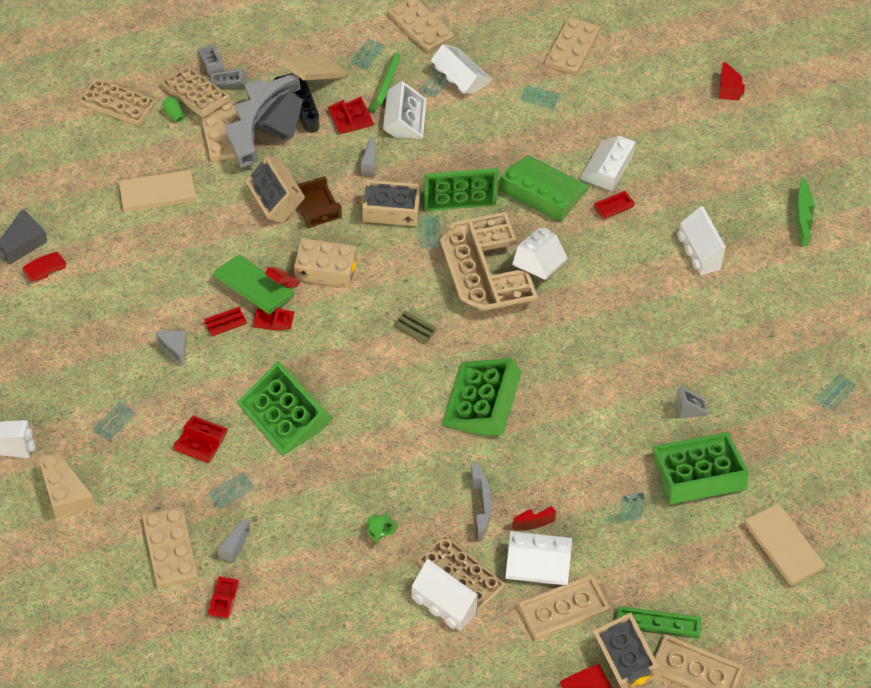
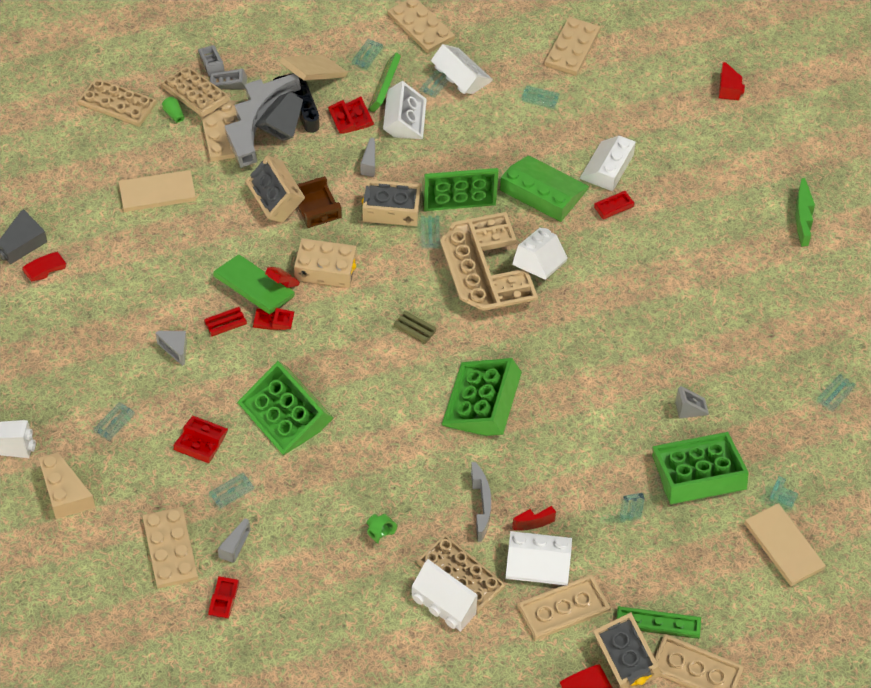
white slope [677,206,726,275] -> none
none -> clear light blue panel [769,476,798,510]

